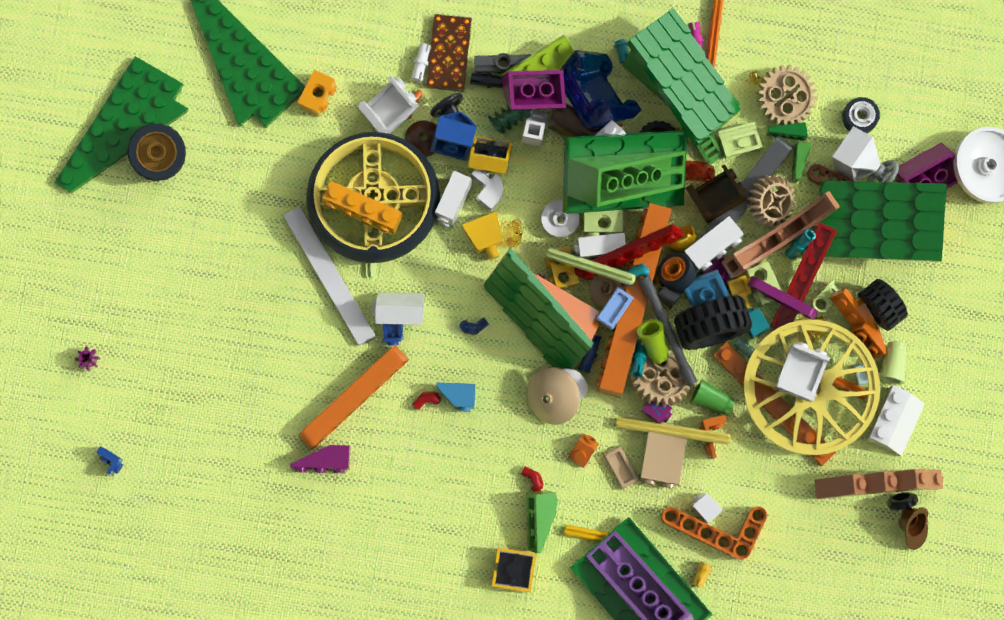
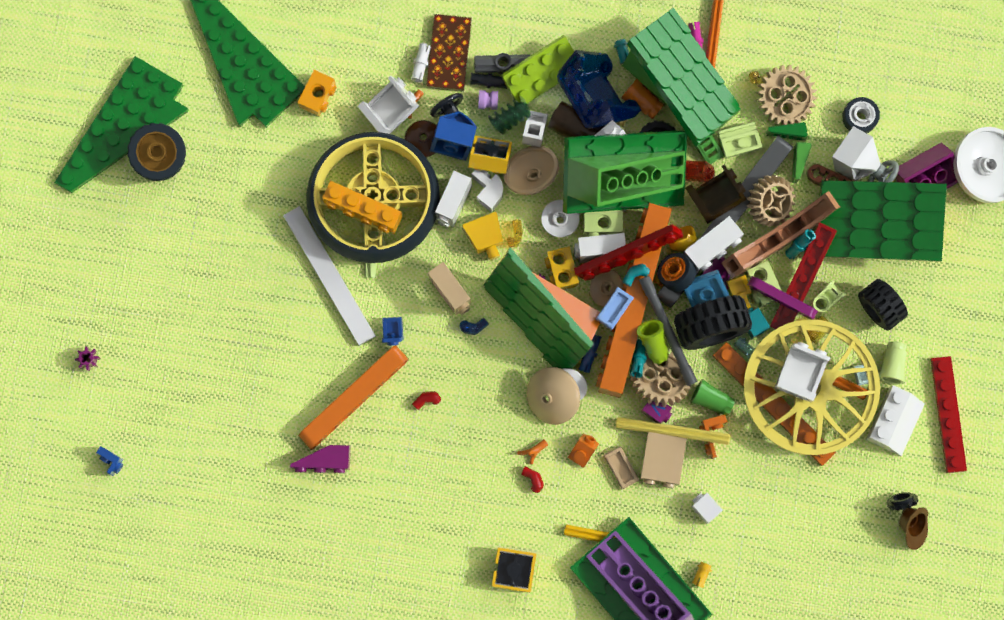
white brick [372,293,424,325] -> none
dark azure slope [436,382,476,412] -> none
magenta slope [502,70,566,110] -> none
bright green slope [526,490,558,554] -> none
yellowish green axle [546,248,635,285] -> none
orange beam [661,506,767,560] -> none
nougat arch [814,469,943,499] -> none
orange slope [829,288,887,359] -> none
none -> tan window [428,262,471,315]
none -> lavender wheel [478,90,498,110]
none -> tan dish [504,146,559,195]
none -> orange bar [517,439,548,464]
none -> orange plant [621,79,664,119]
none -> red plate [931,356,967,473]

